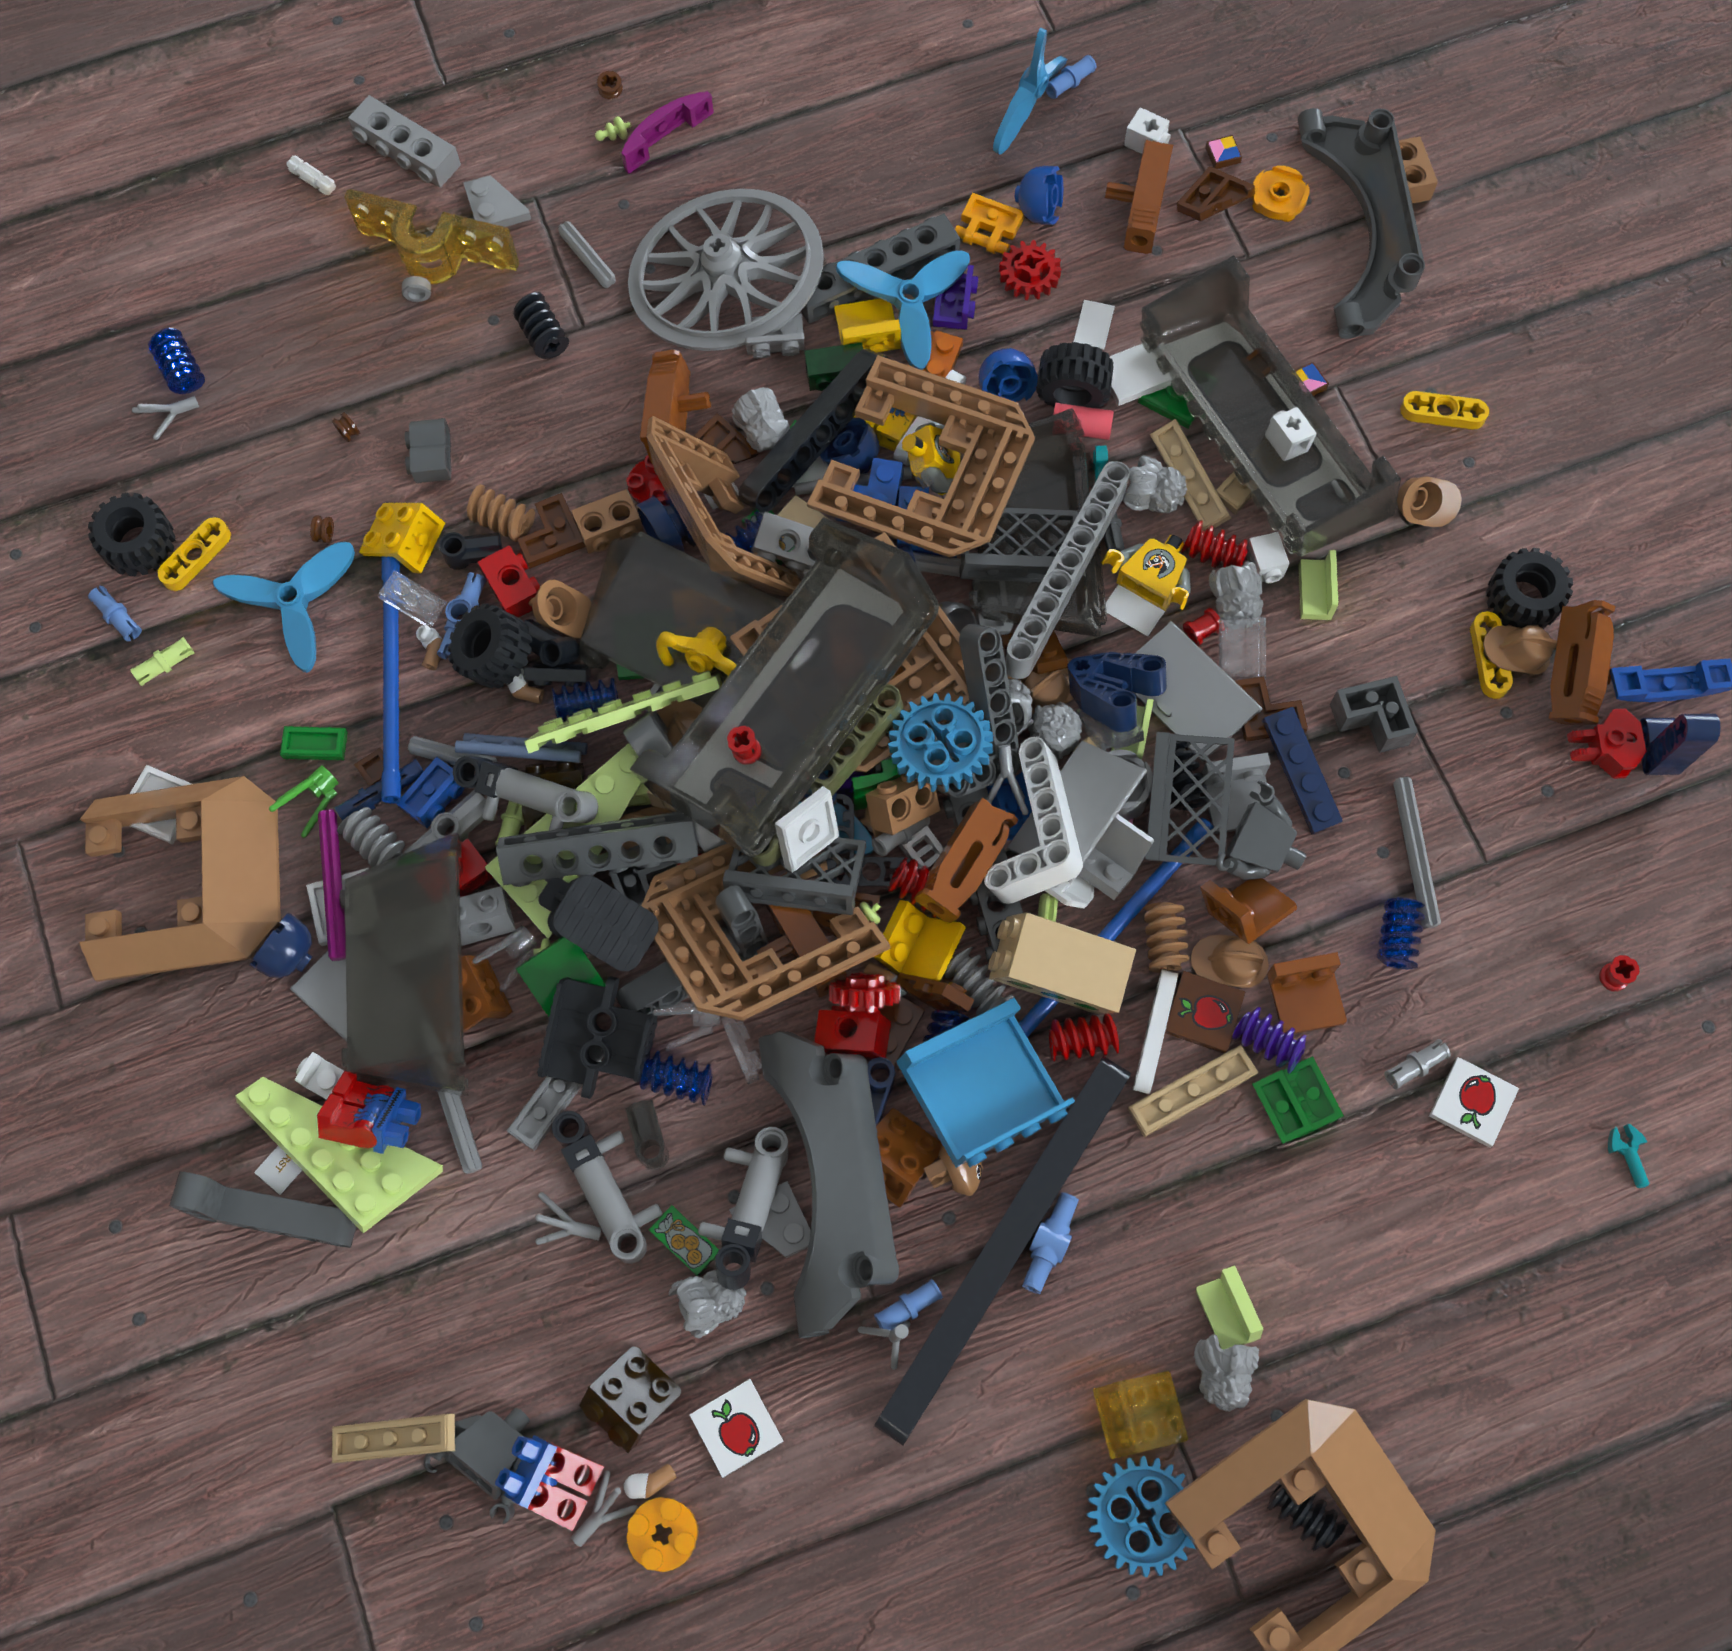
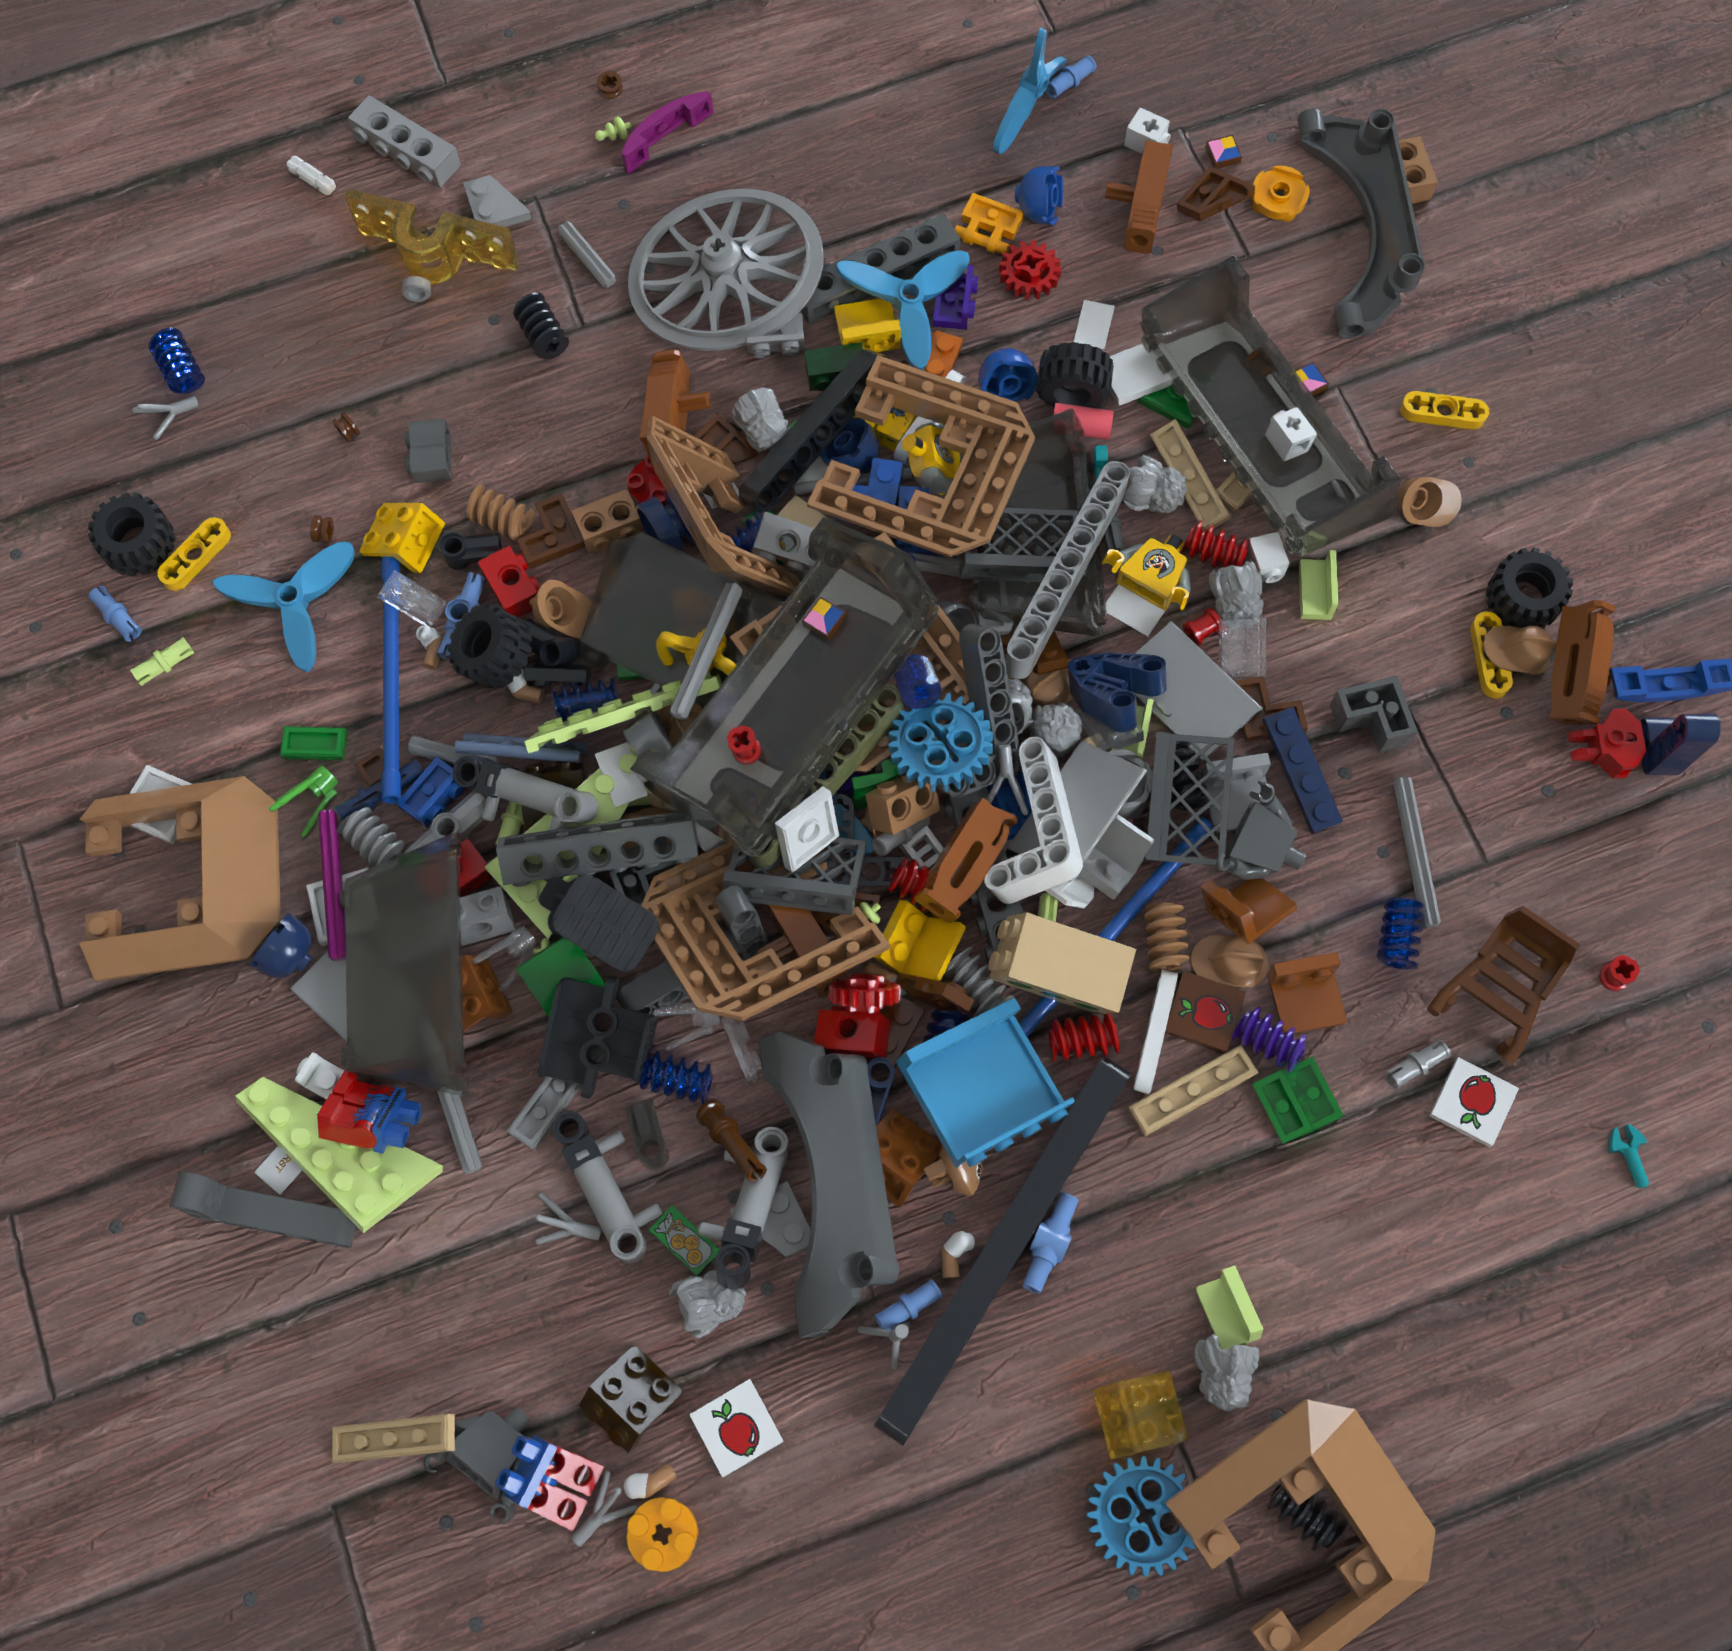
none -> white sticker [595,742,648,807]
none -> light grey axle [670,582,742,720]
none -> reddish brown pin [696,1099,767,1182]
none -> tile [802,597,847,641]
none -> clear blue piece [893,654,942,709]
none -> arm [941,1231,975,1279]
none -> reddish brown hand [1427,906,1580,1068]

